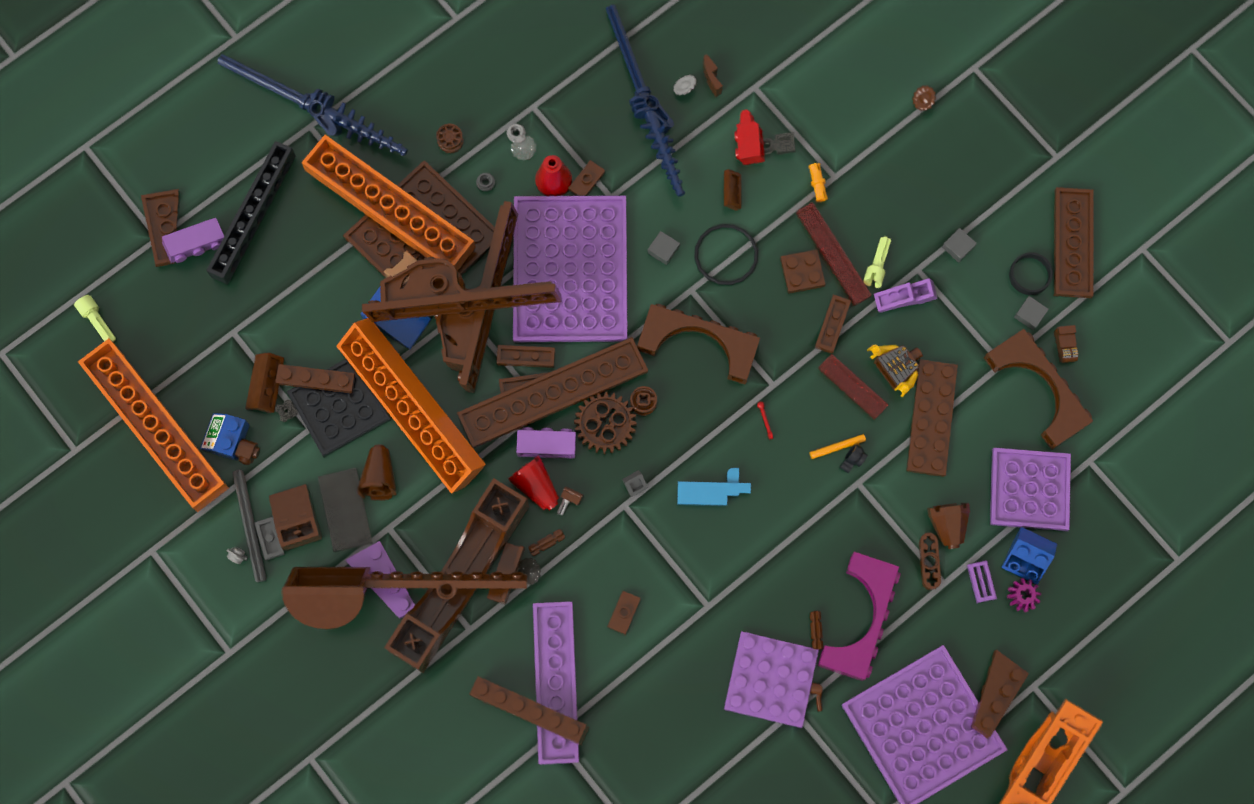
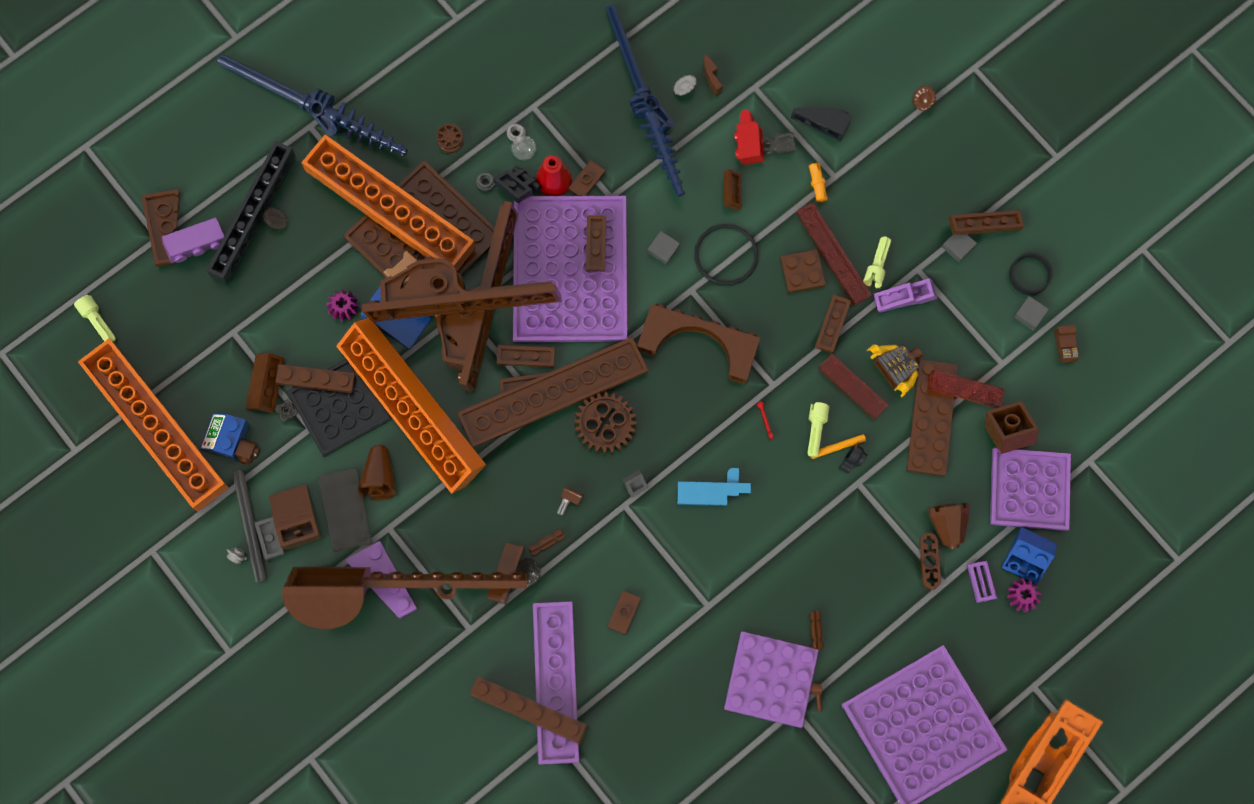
reddish brown arch [384,478,529,673] -> none
red cone [508,455,559,511] -> none
medium lavender brick [517,427,576,459] -> none
reddish brown wheel [630,386,657,416] -> none
magenta arch [817,552,901,681] -> none
reddish brown wing [971,650,1029,739] -> none
reddish brown arch [984,329,1093,450] -> none
reddish brown plate [1054,187,1094,298] -> none
none -> clear smoke piece [263,207,288,230]
none -> magenta gear [326,289,359,322]
none -> black plate [493,166,542,204]
none -> reddish brown plate [586,215,606,272]
none -> black slope [791,108,852,141]
none -> yellowish green piece [808,402,830,457]
none -> clear red plate [928,370,1005,408]
none -> reddish brown plate [948,210,1024,235]
none -> reddish brown brick [984,401,1039,454]

